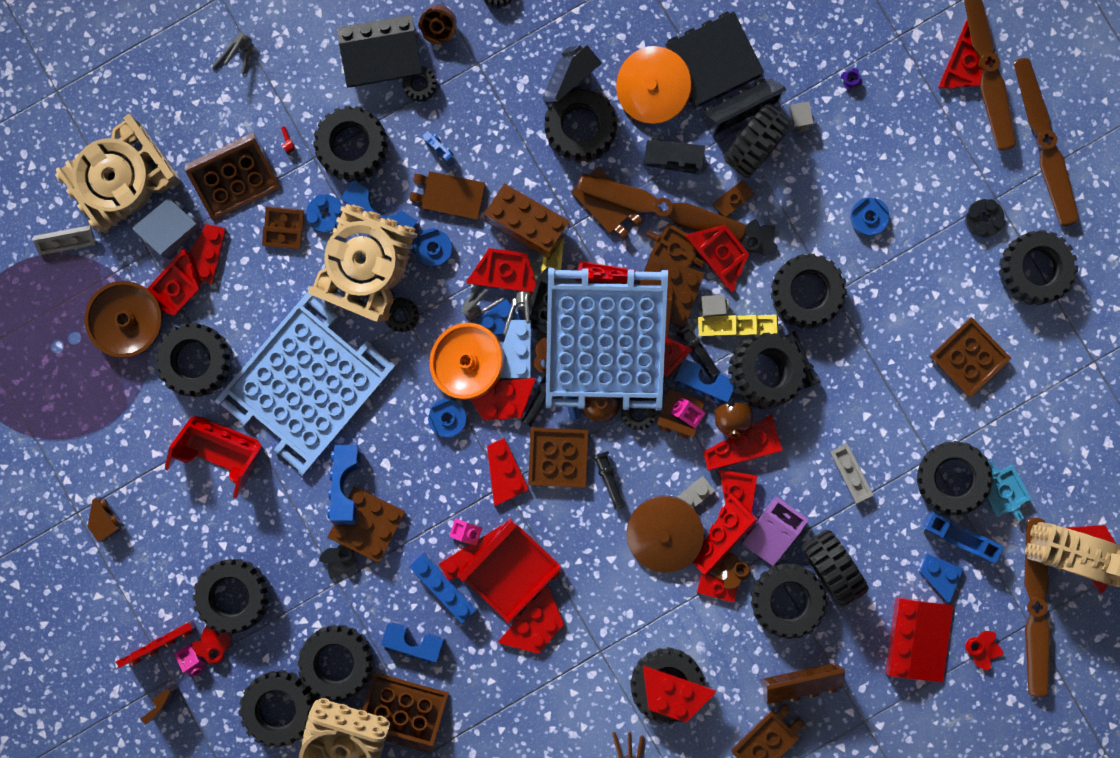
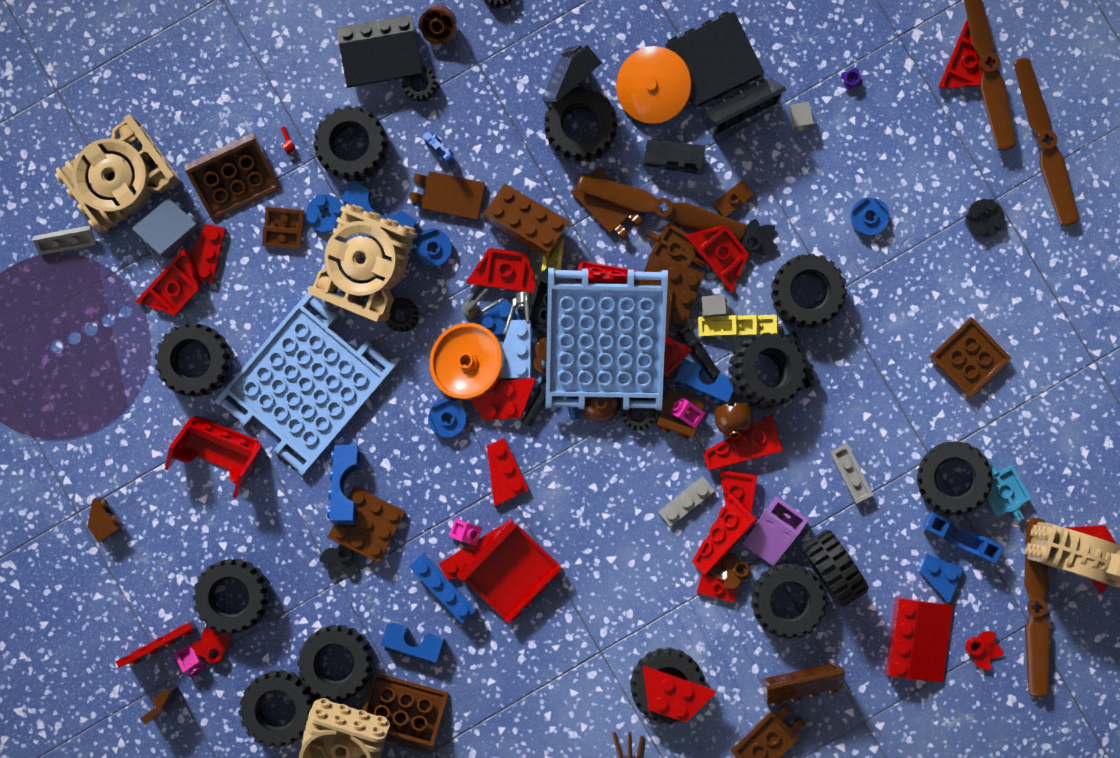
reddish brown dish [84,281,163,358] -> none
dark grey plant [212,33,253,74] -> none
red wing [498,586,564,654] -> none
reddish brown plate [528,427,588,488] -> none
black pin [592,451,626,510] -> none
reddish brown dish [626,495,704,573] -> none
black tyre [724,104,793,178] -> none
black tyre [999,230,1078,306] -> none

